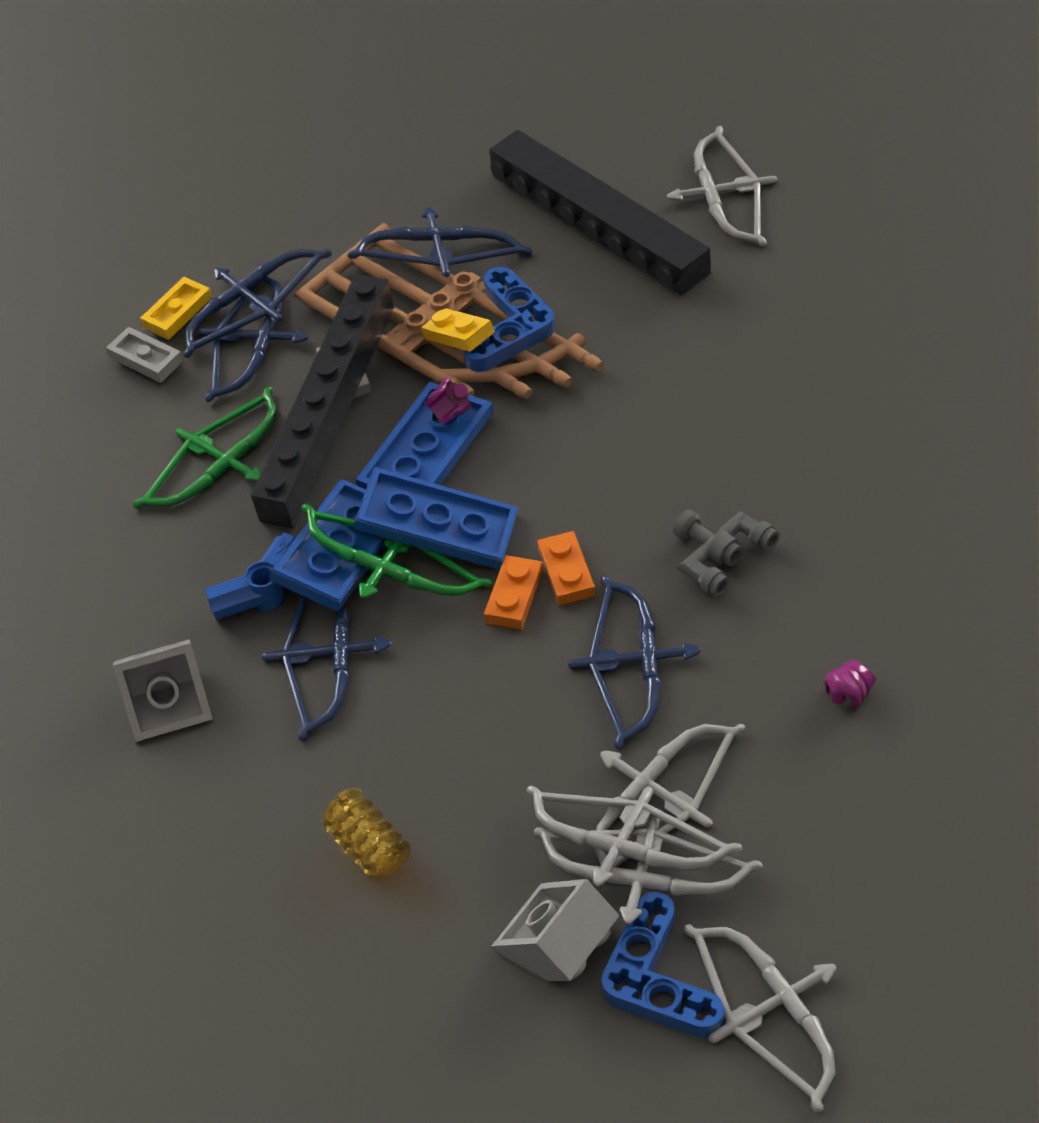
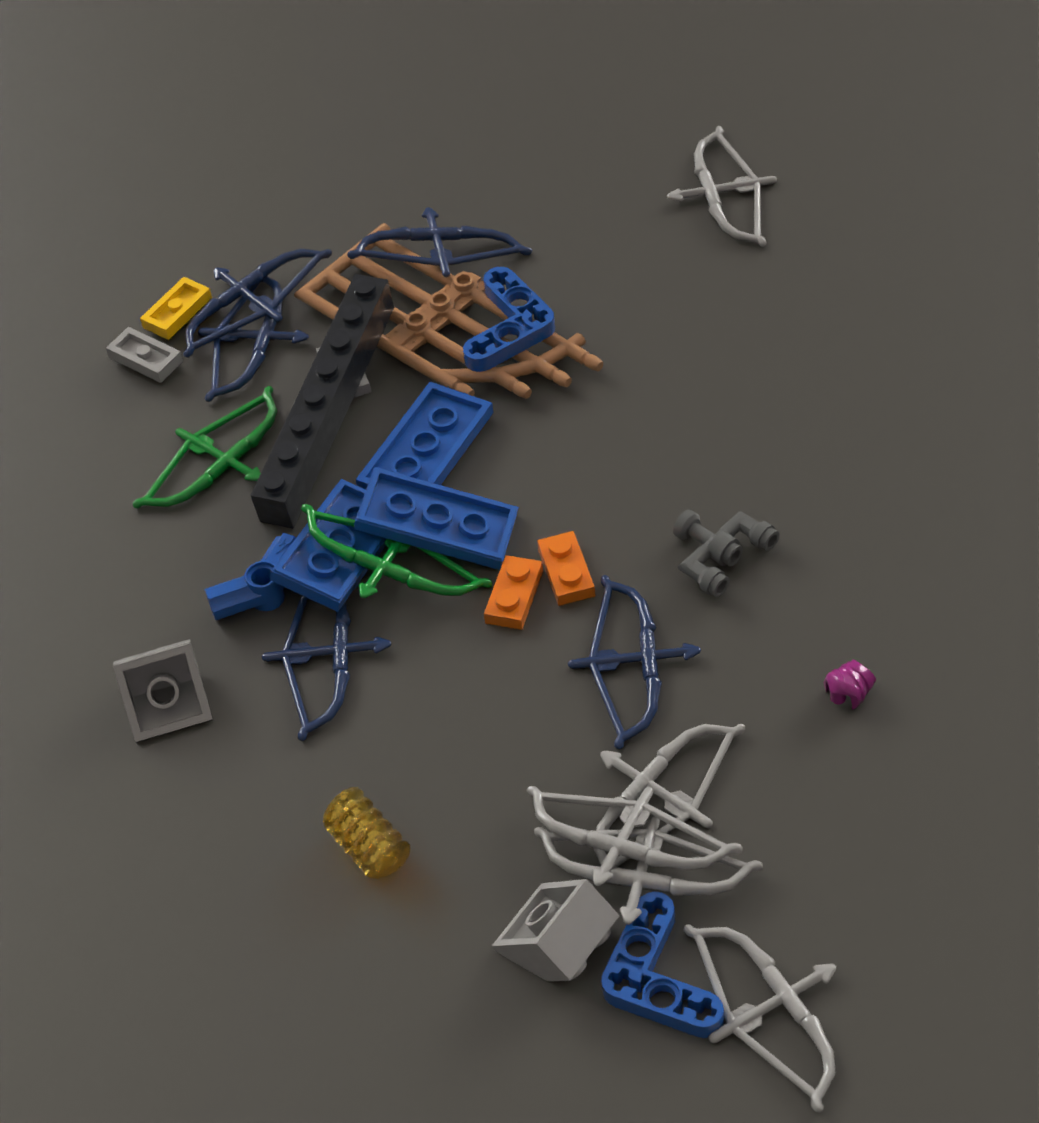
yellow plate [421,308,495,352] -> none
magenta arm [424,378,471,425] -> none
black brick [489,129,711,295] -> none

